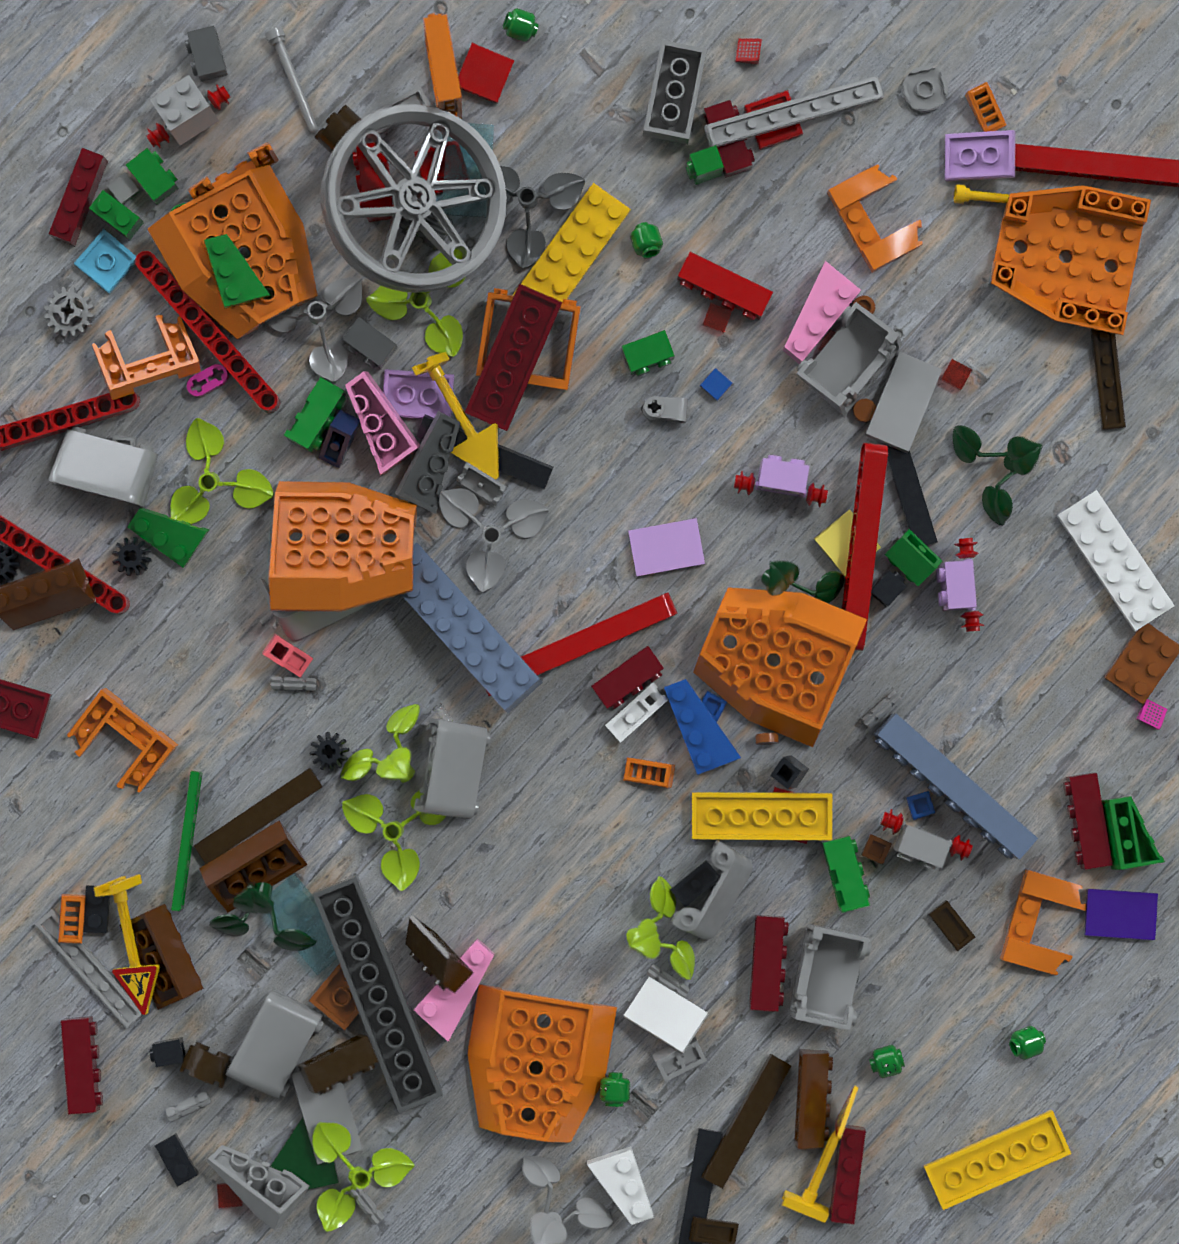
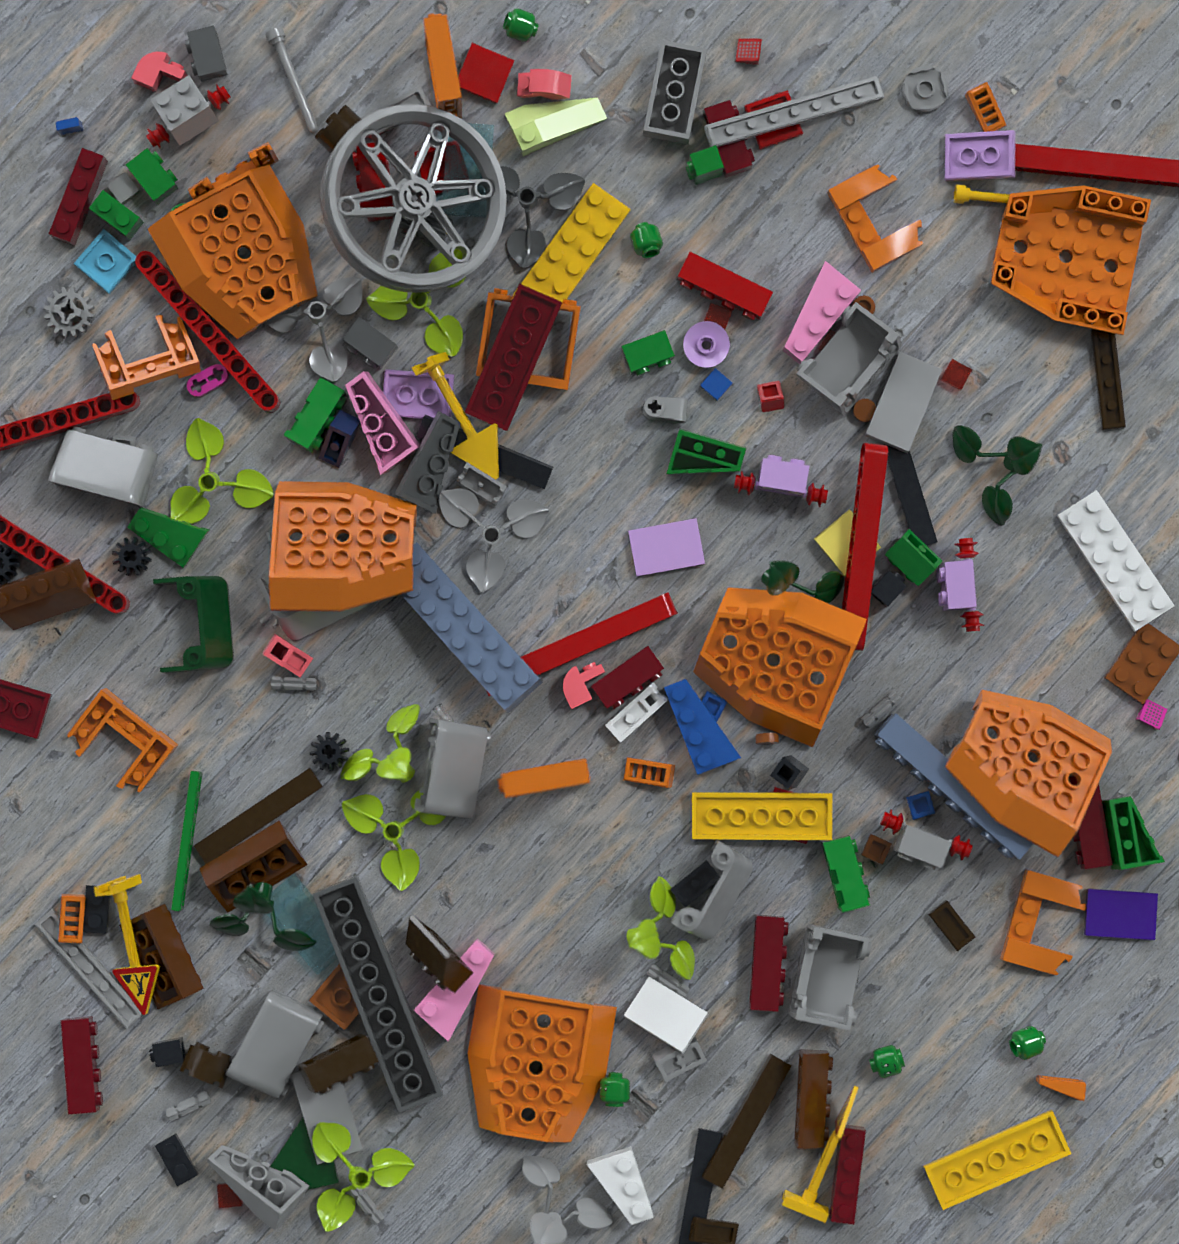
green wing [204,234,270,309] -> none
none -> blue tile [55,117,83,135]
none -> coral brick [131,51,188,92]
none -> dark green windscreen [153,576,234,673]
none -> orange window [498,758,590,798]
none -> yellowish green wedge [504,98,607,156]
none -> coral brick [517,69,572,100]
none -> coral brick [563,662,605,710]
none -> green wedge [666,428,746,474]
none -> lavender dish [683,321,730,368]
none -> red slope [757,381,784,412]
none -> orange wedge [945,689,1112,857]
none -> orange slope [1036,1075,1086,1101]

